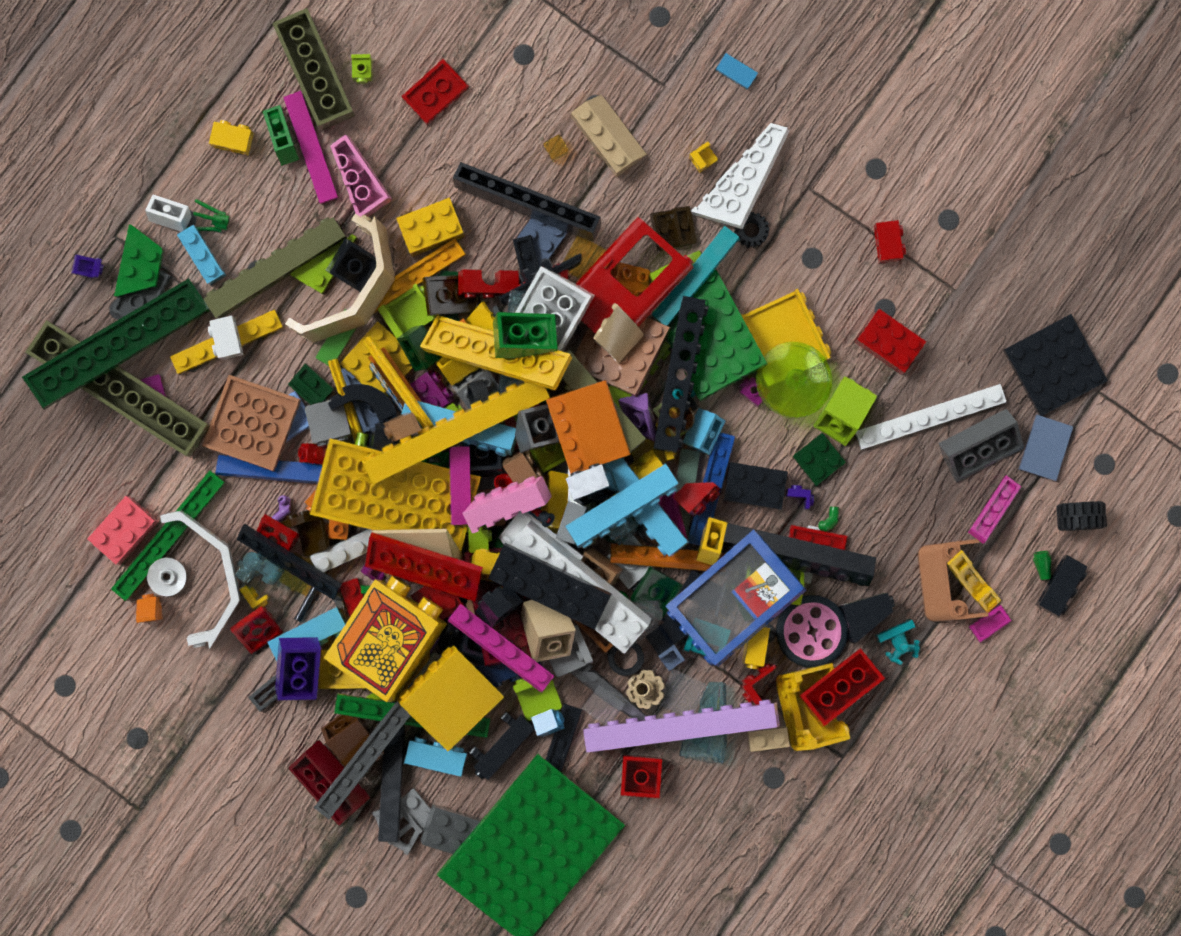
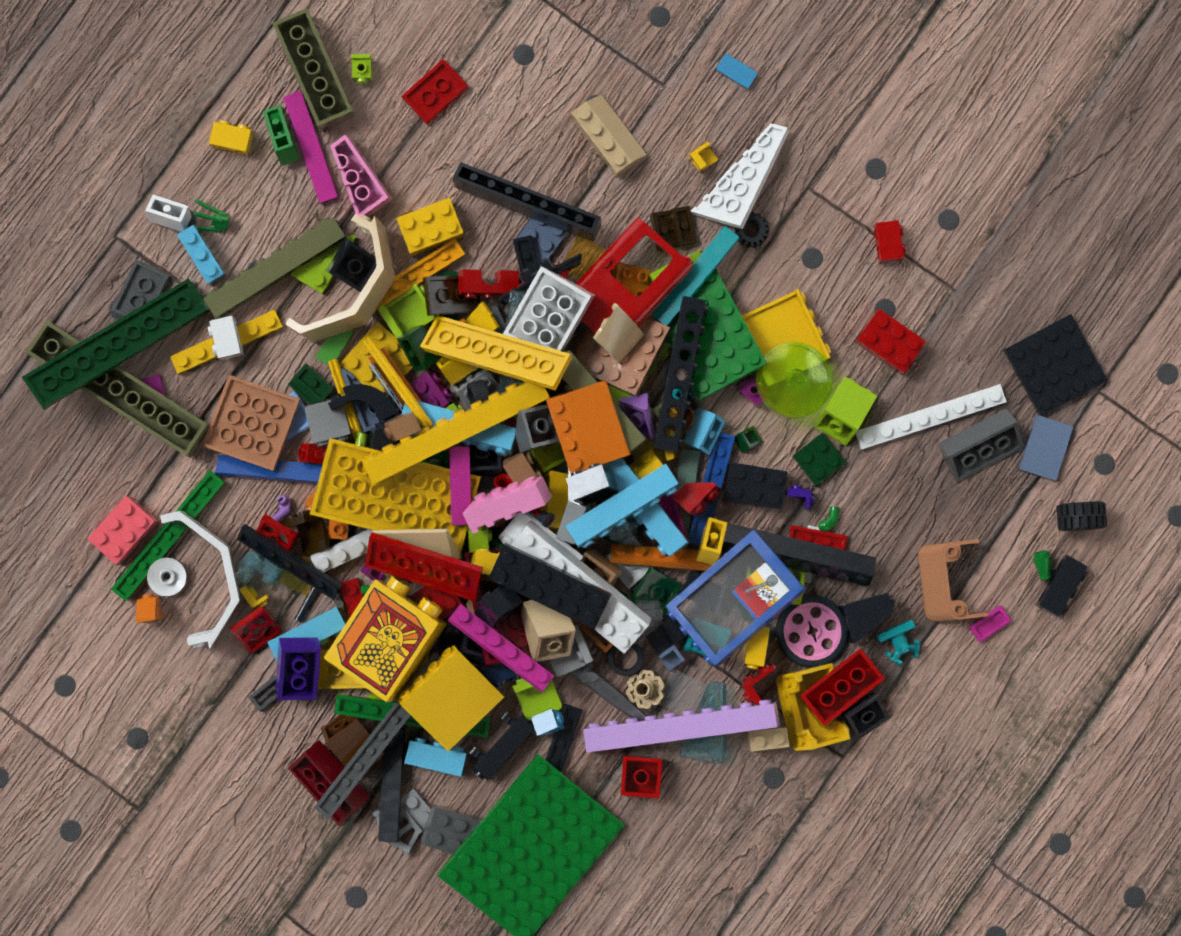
dark purple bracket [71,255,103,279] -> none
green wing [114,224,164,297] -> none
green slope [493,312,558,359] -> none
clear yellow piece [543,134,569,162] -> none
clear piece [582,684,626,725] -> none
yellow slope [947,550,1001,613] -> none
dark pink tile [968,475,1022,544] -> none
none -> dark green slope [734,426,762,453]
none -> black slope [841,692,890,738]

